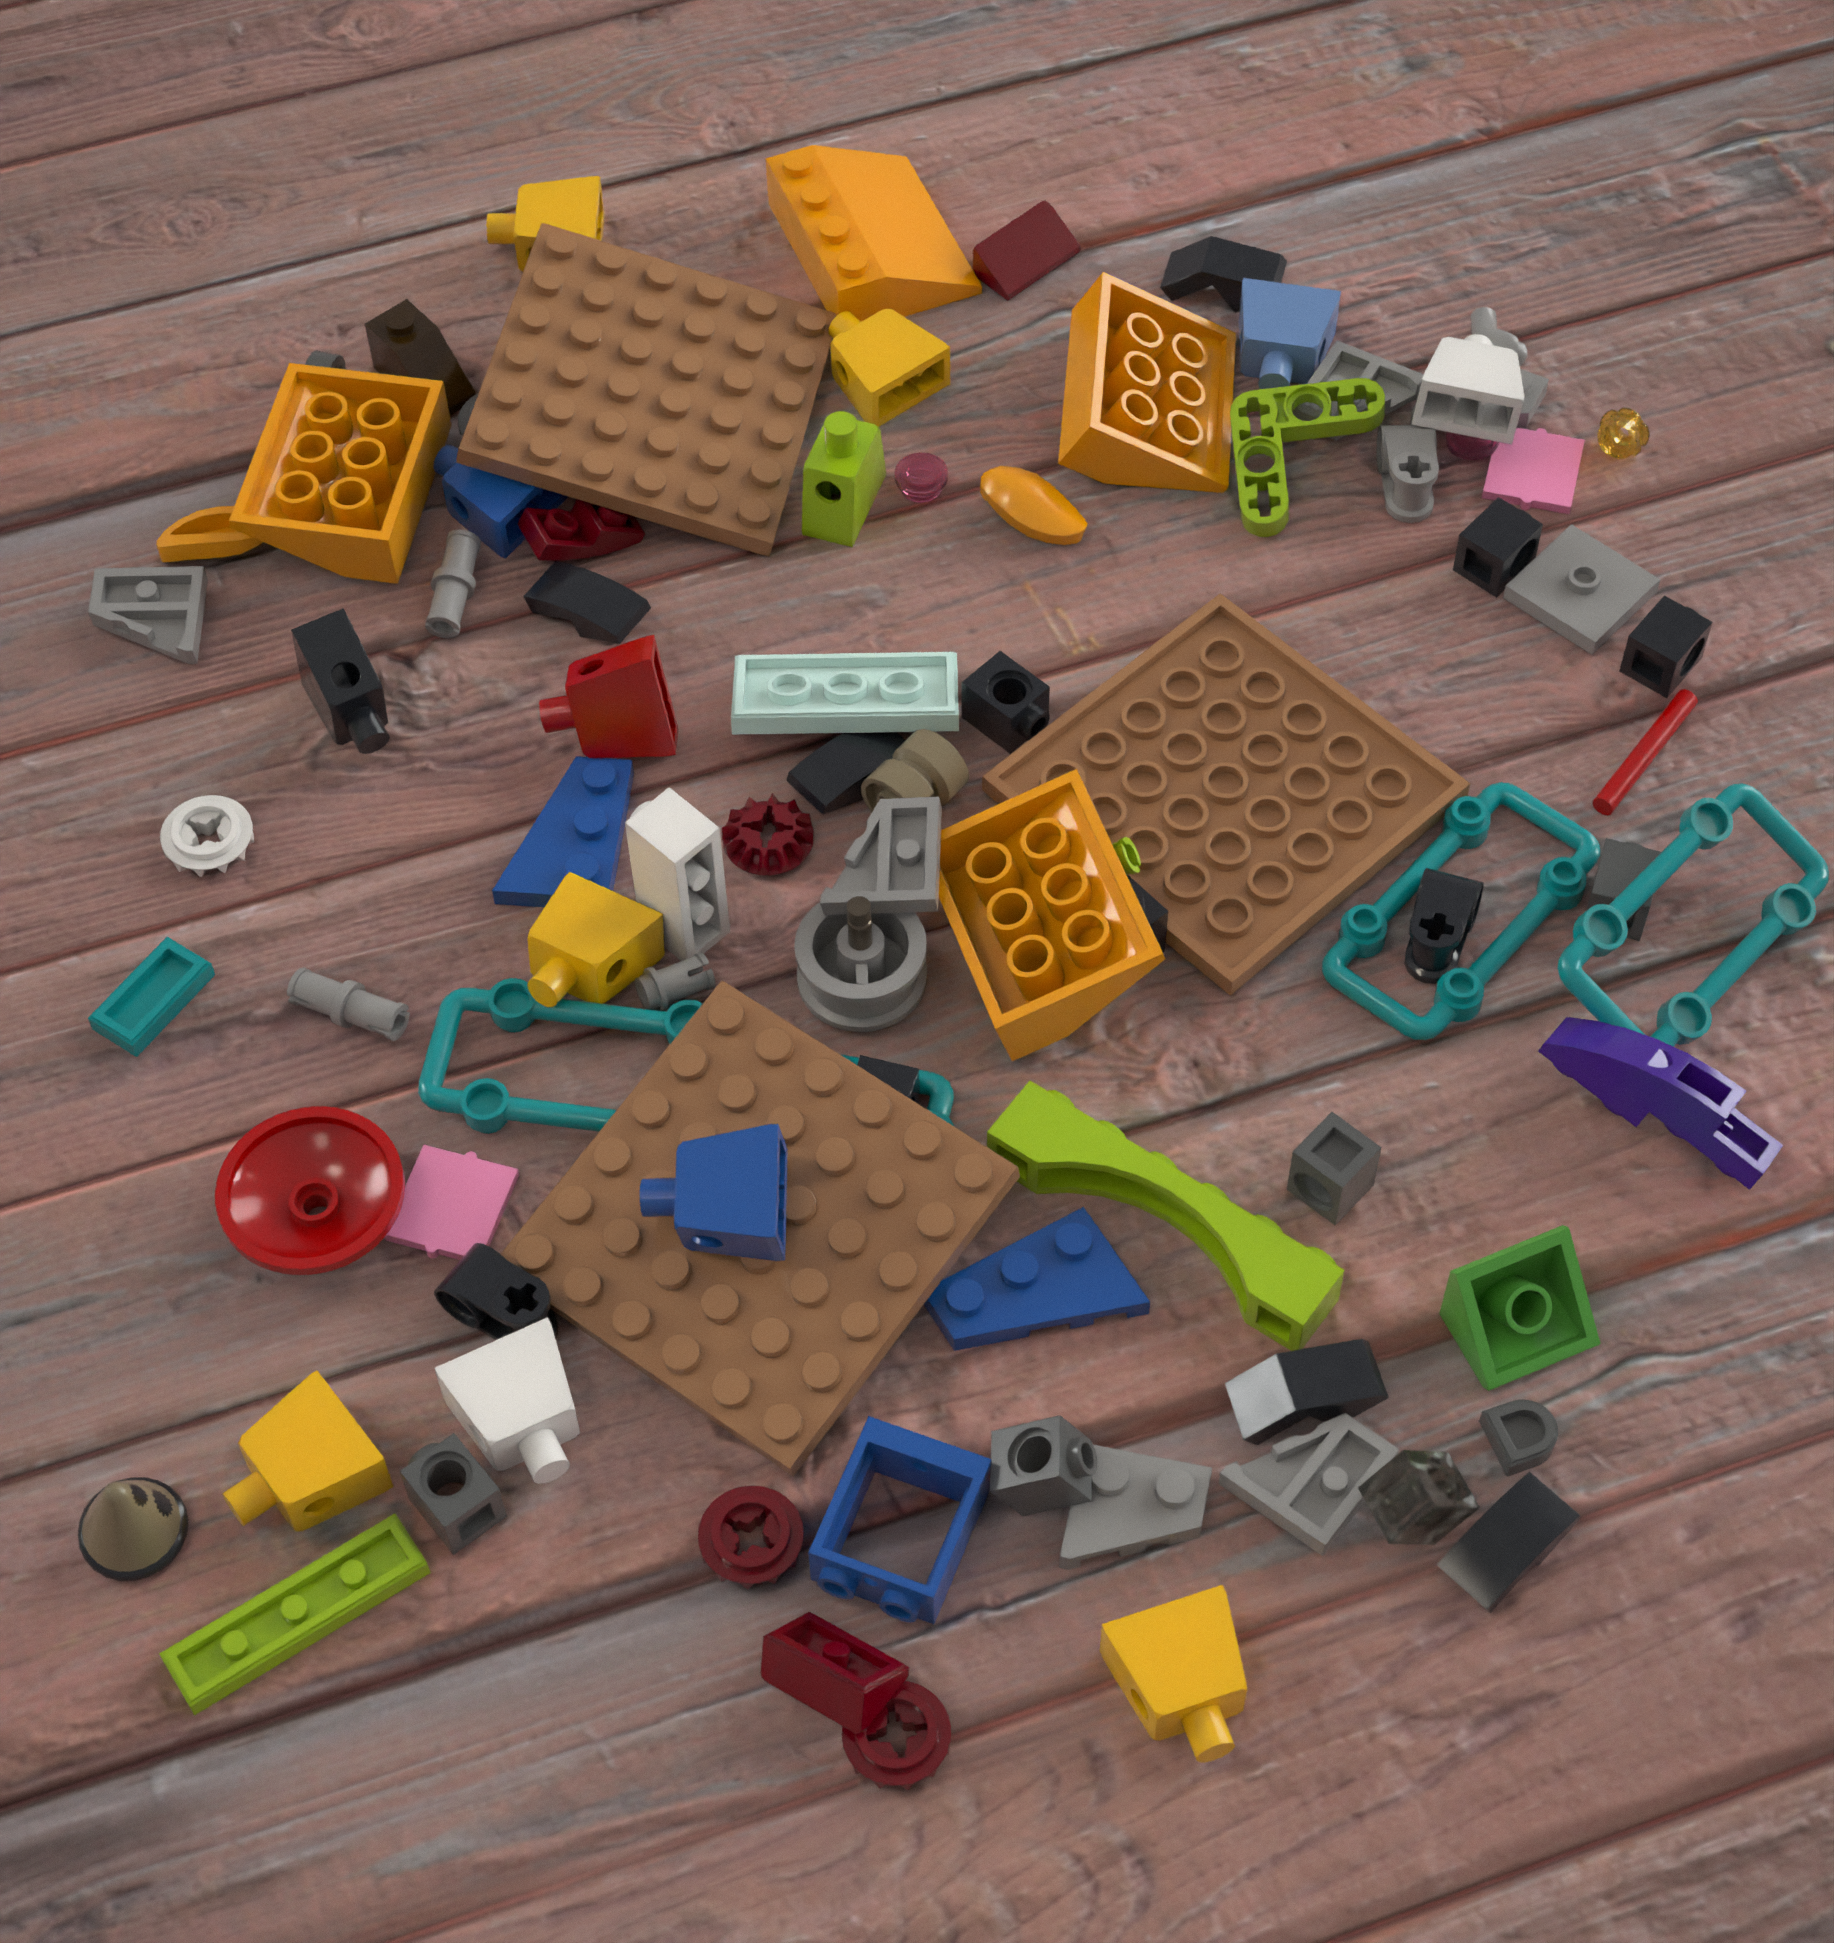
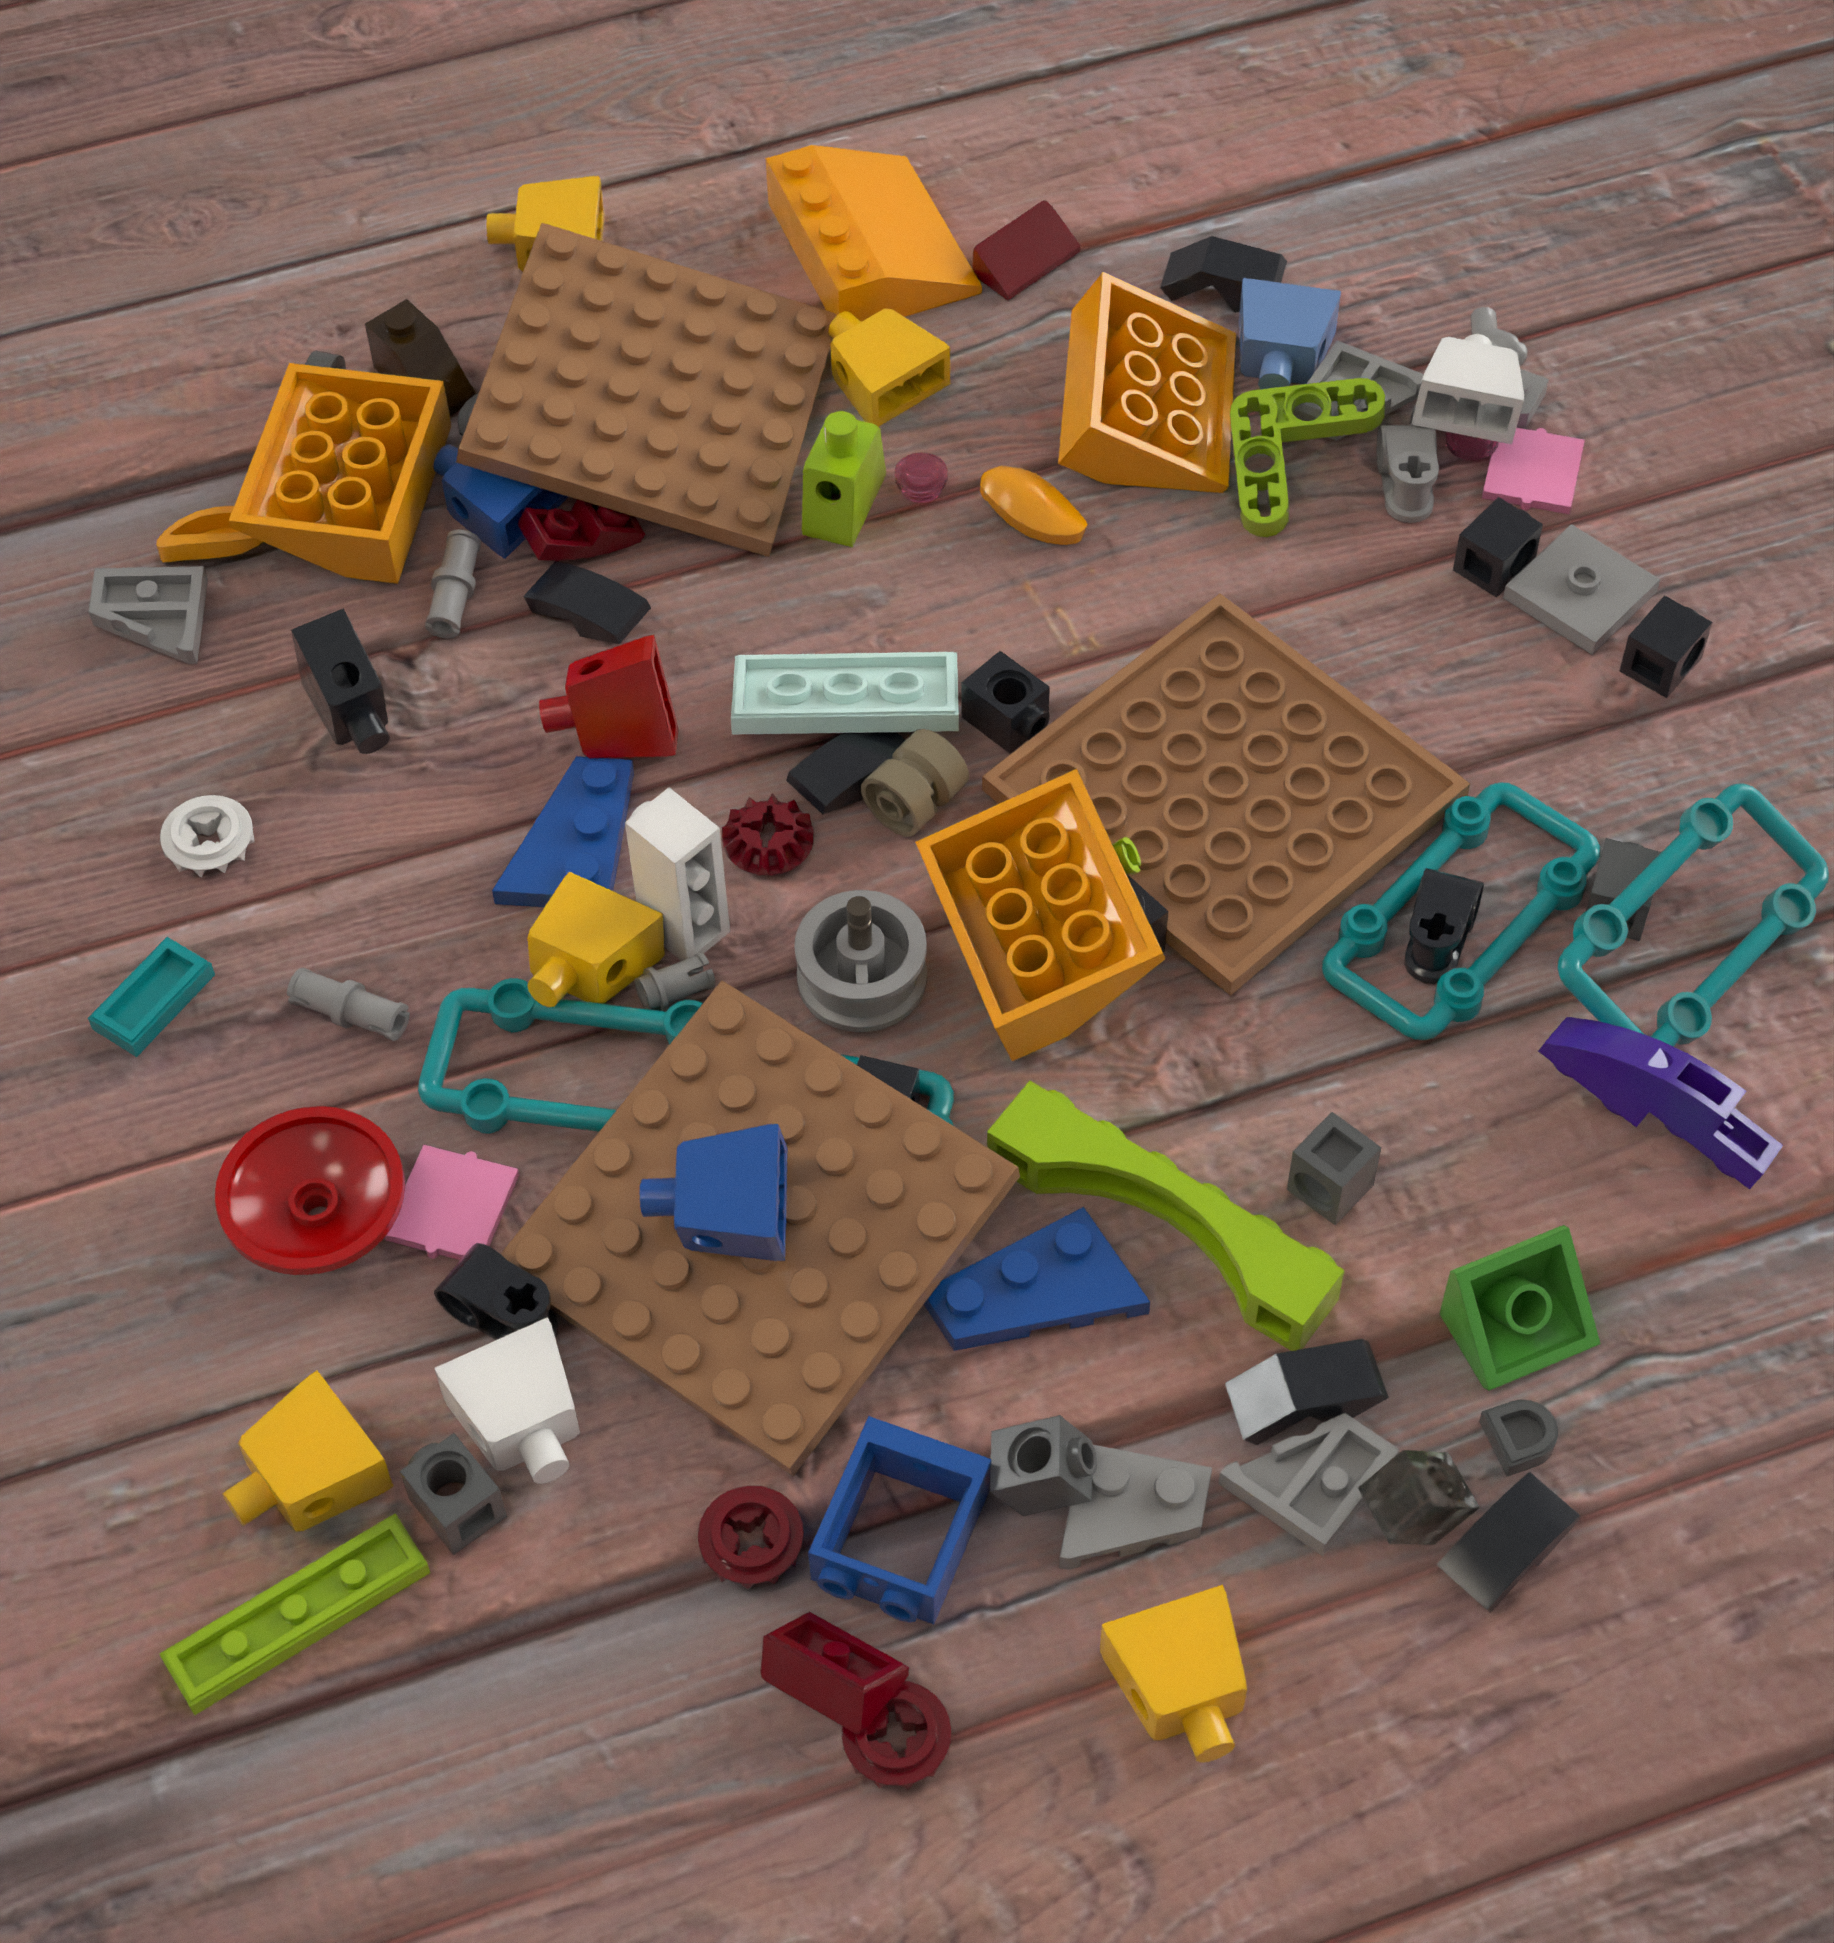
dark tan hat [78,1477,189,1581] -> none
light grey wing [820,797,942,915] -> none
red bar [1592,689,1698,816] -> none
clear yellow plate [1597,407,1650,459] -> none

